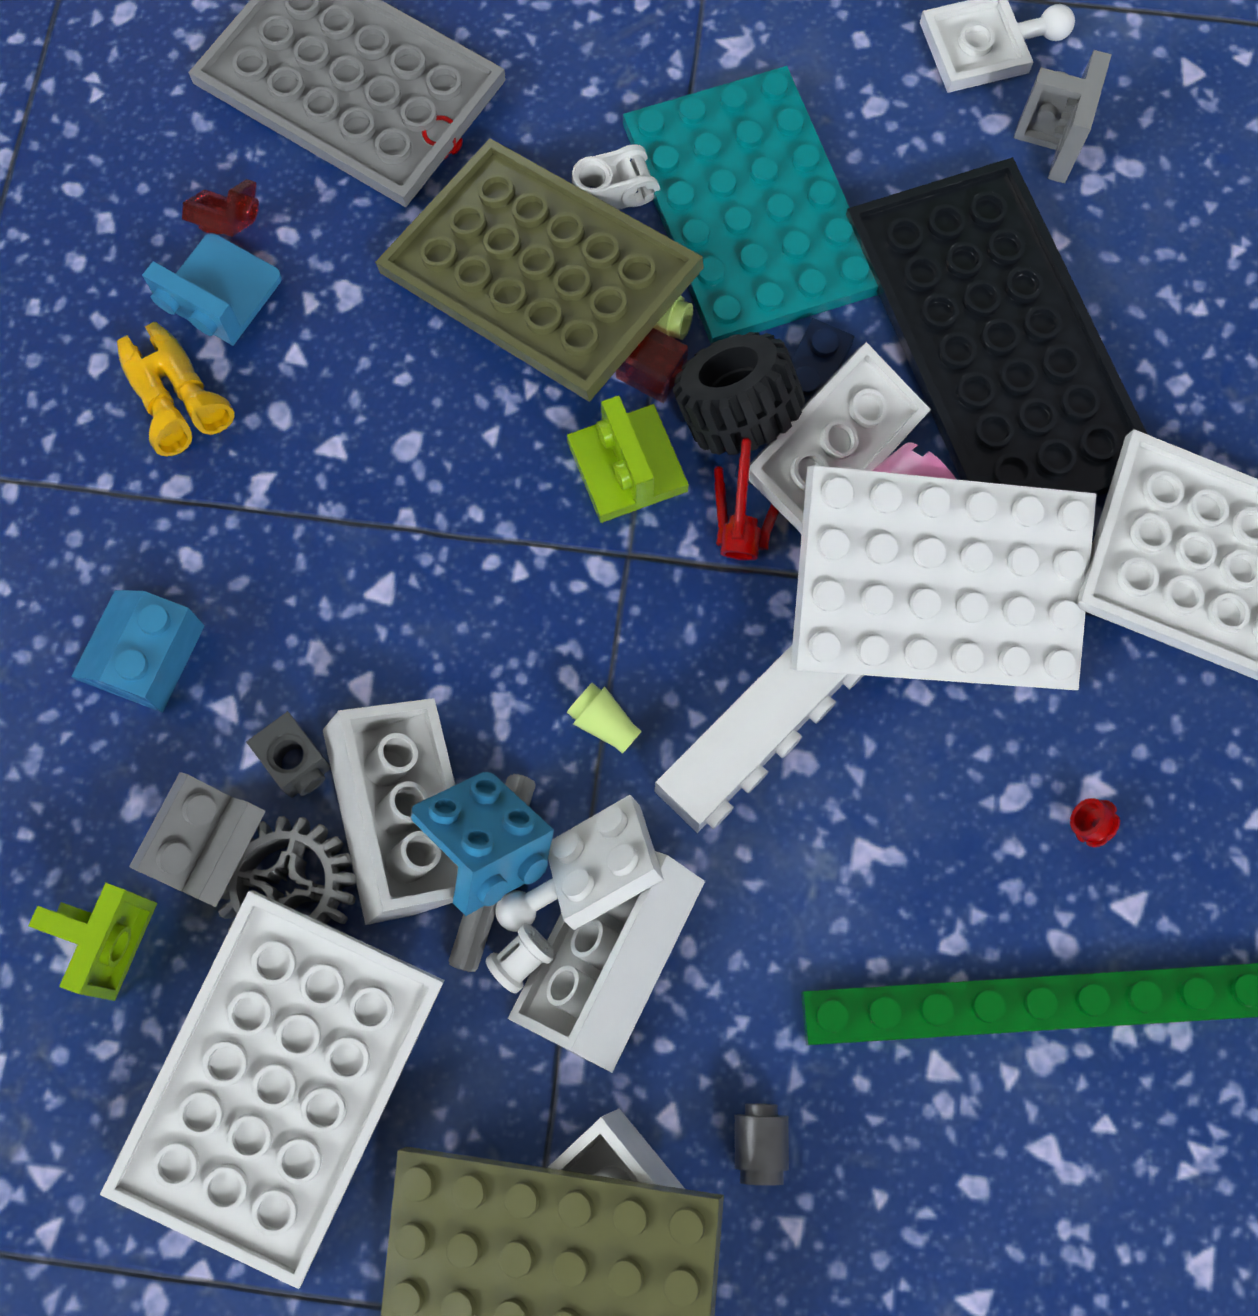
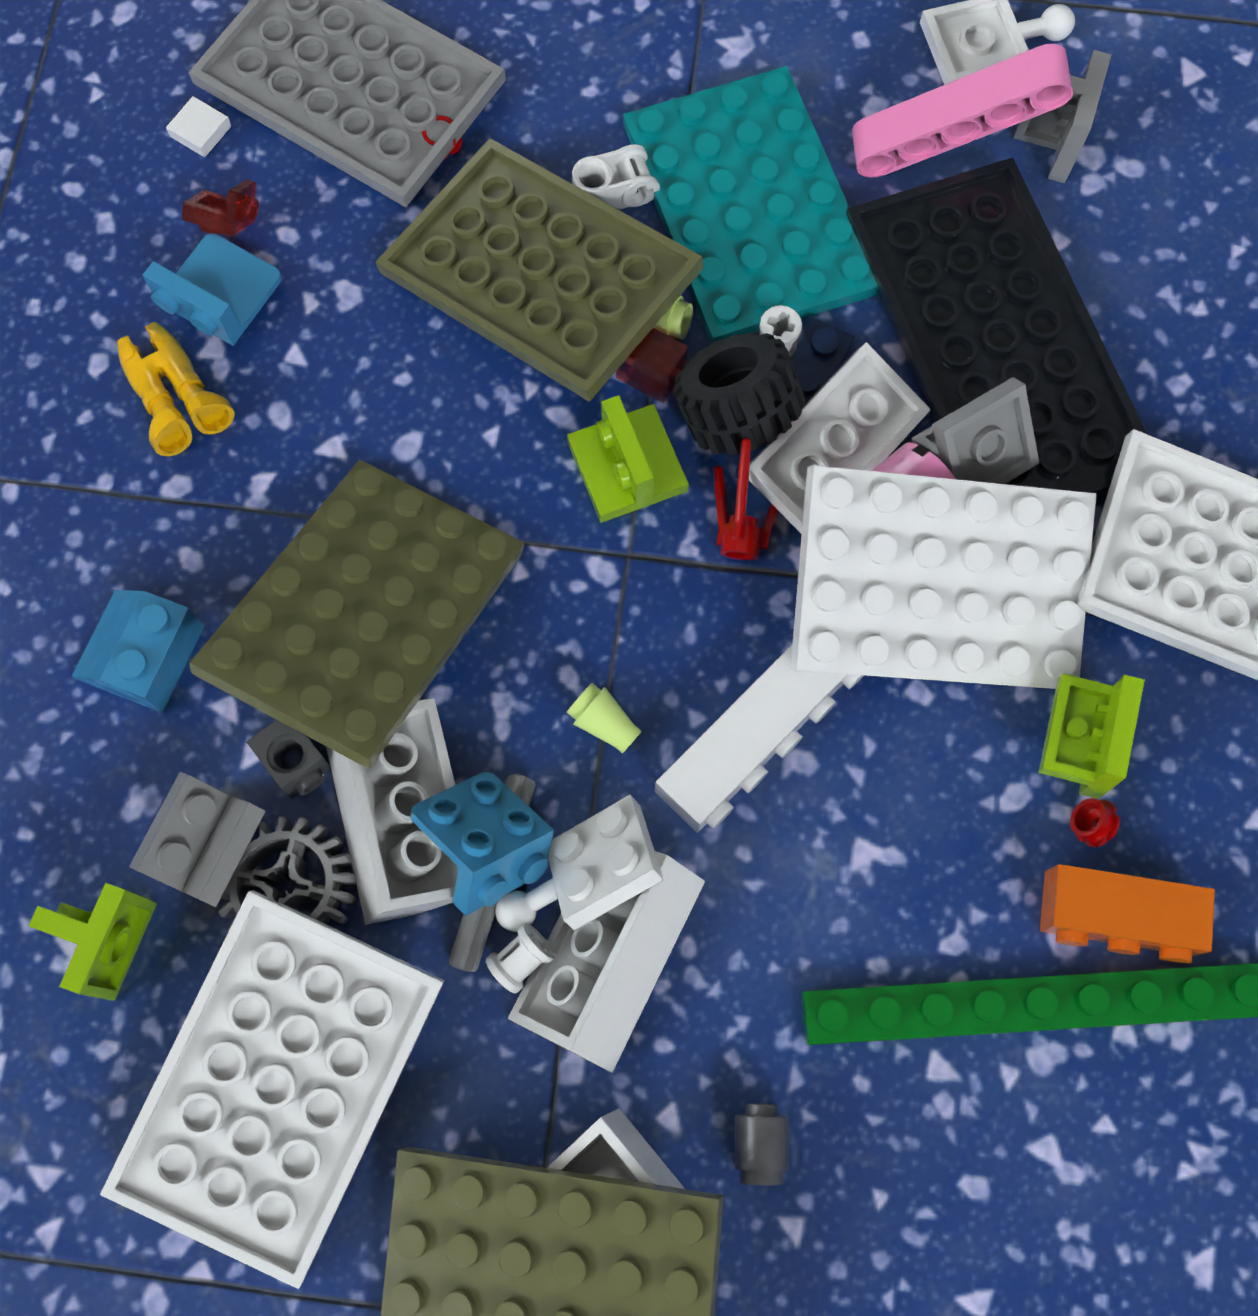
none -> white tile [166,96,231,158]
none -> olive plate [189,459,524,769]
none -> white bush [759,305,802,360]
none -> bright pink beam [852,44,1073,178]
none -> light grey bracket [912,377,1039,484]
none -> lime bracket [1038,673,1145,799]
none -> orange brick [1040,864,1215,963]

